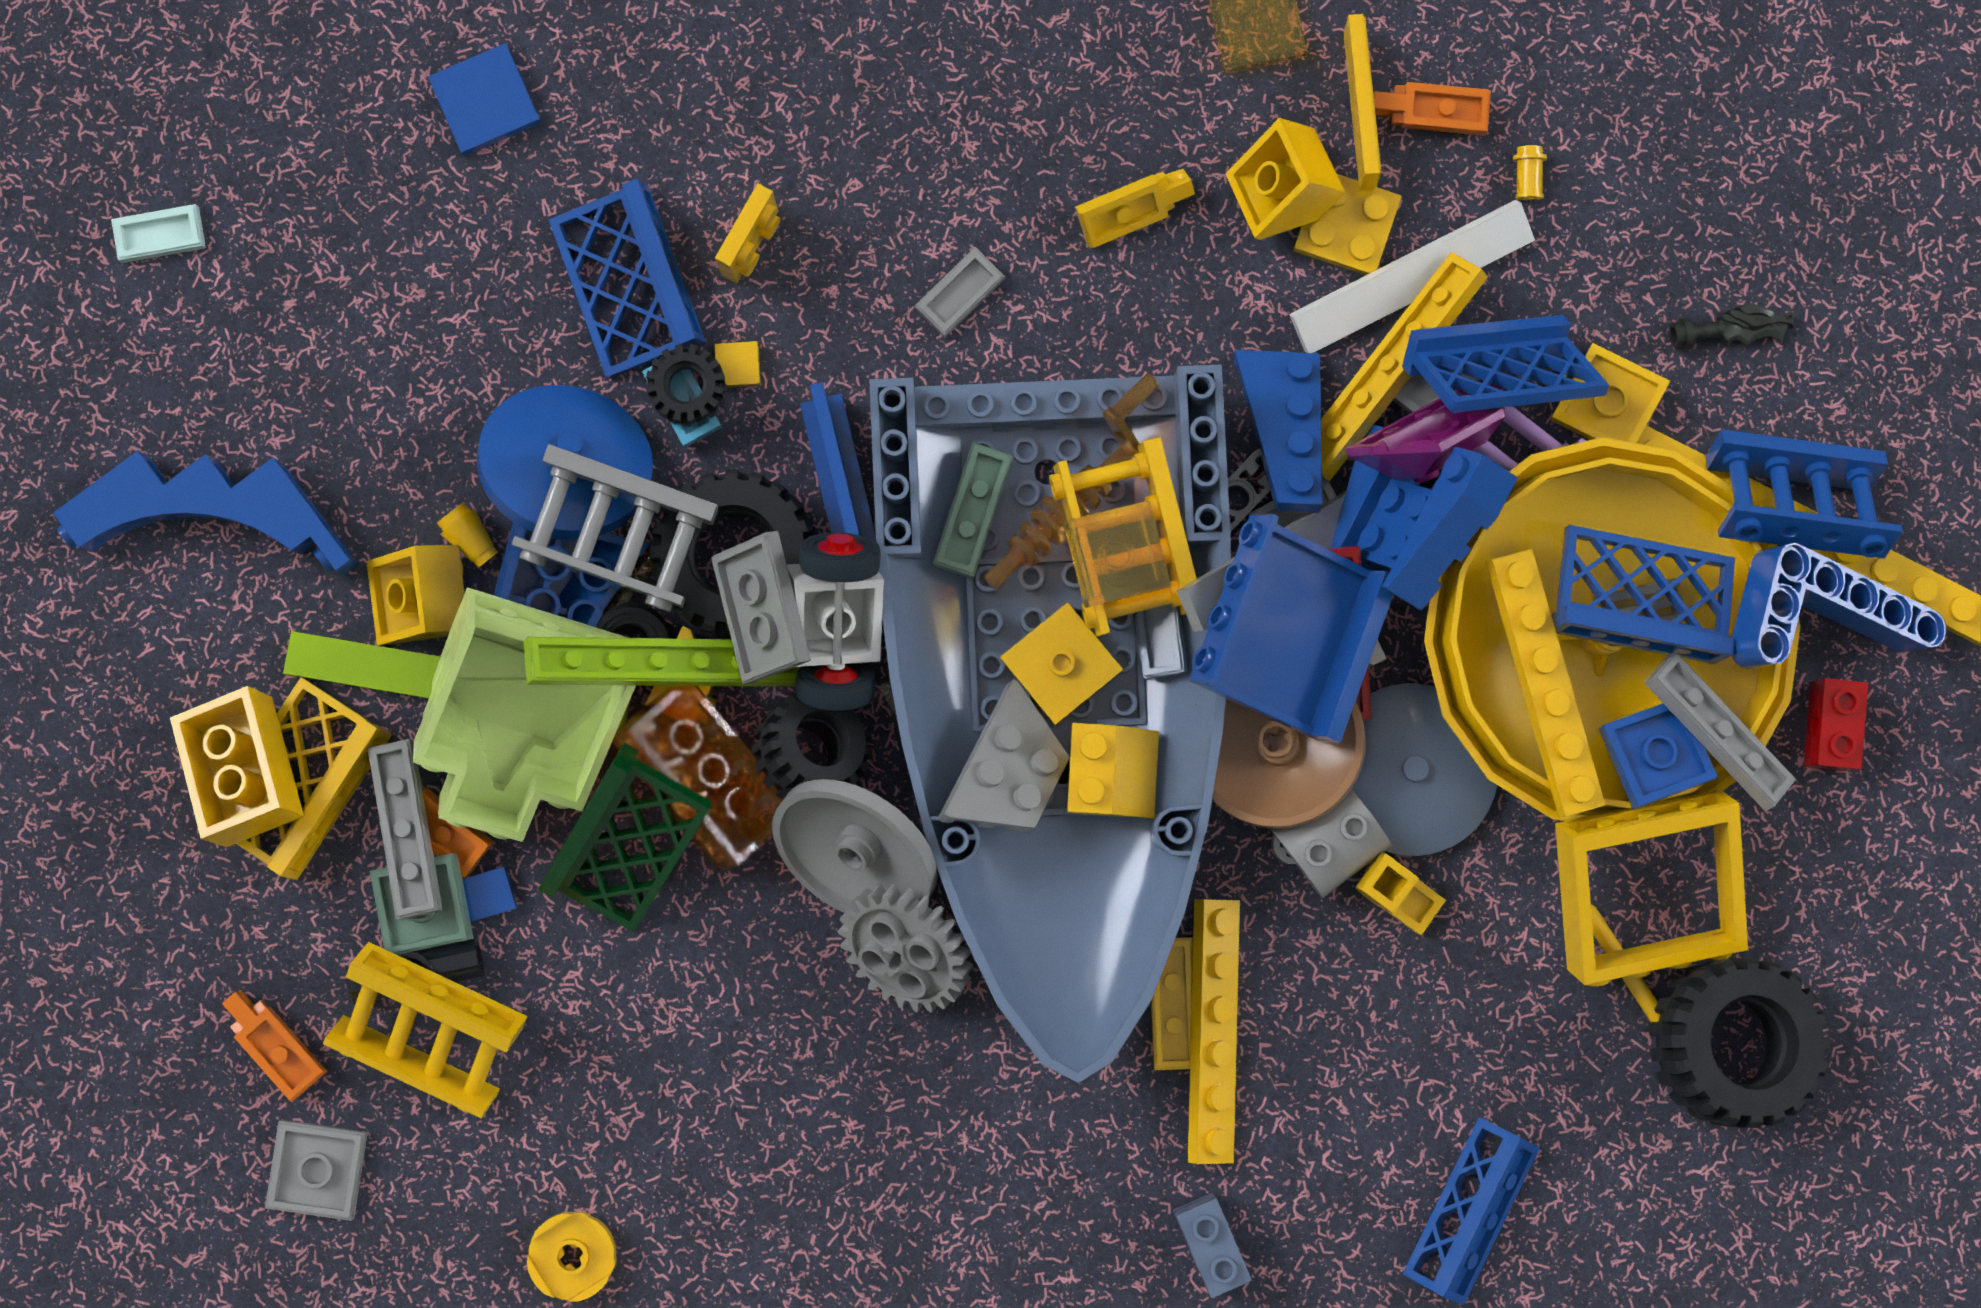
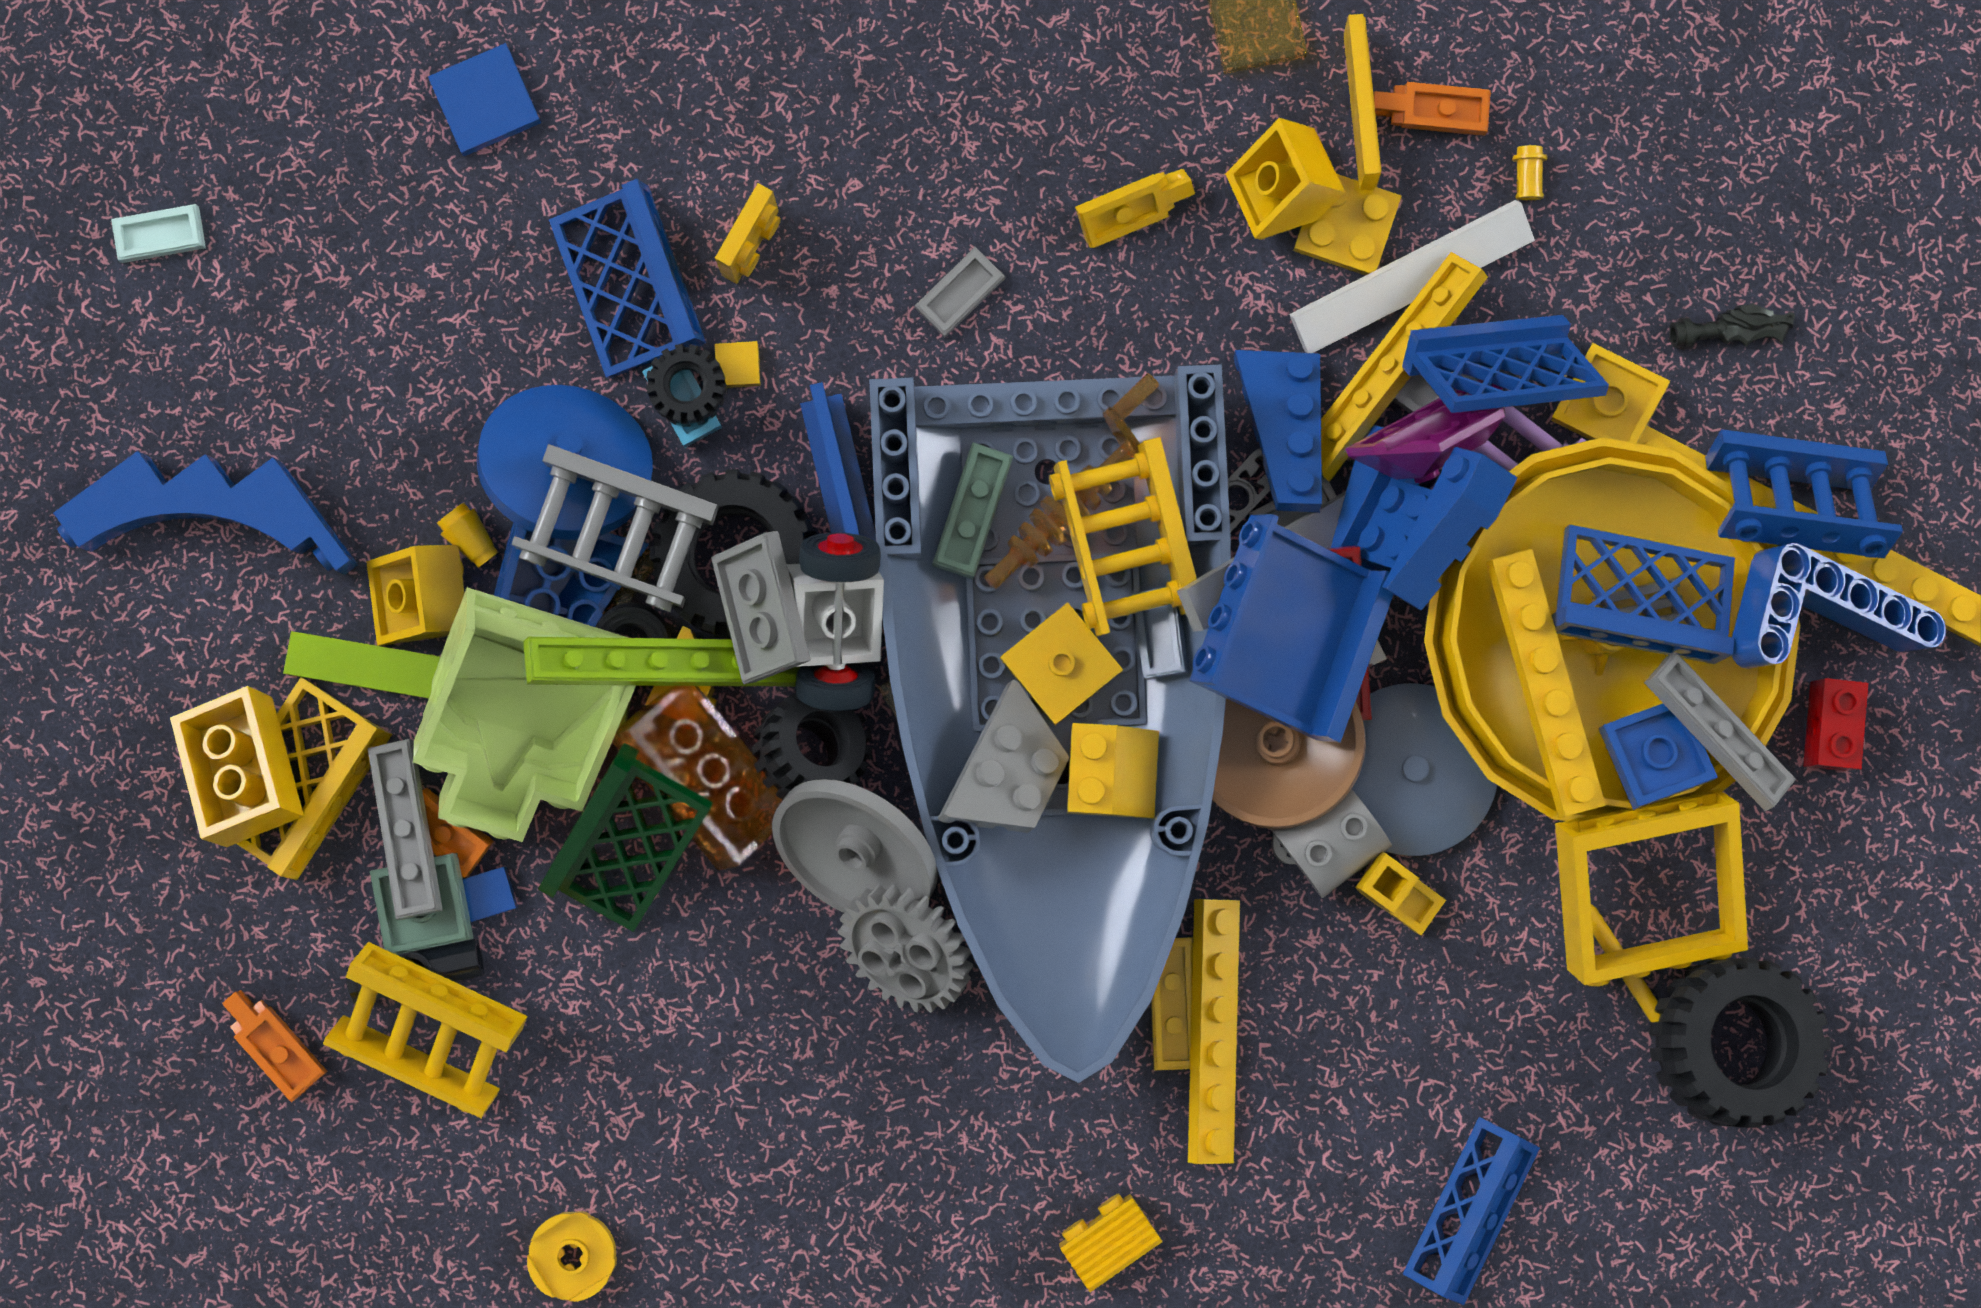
light grey tile [265,1120,368,1221] -> none
clear yellow tile [1063,501,1171,608] -> none
sand blue brick [1173,1193,1252,1298] -> none
none -> yellow brick [1059,1193,1162,1292]

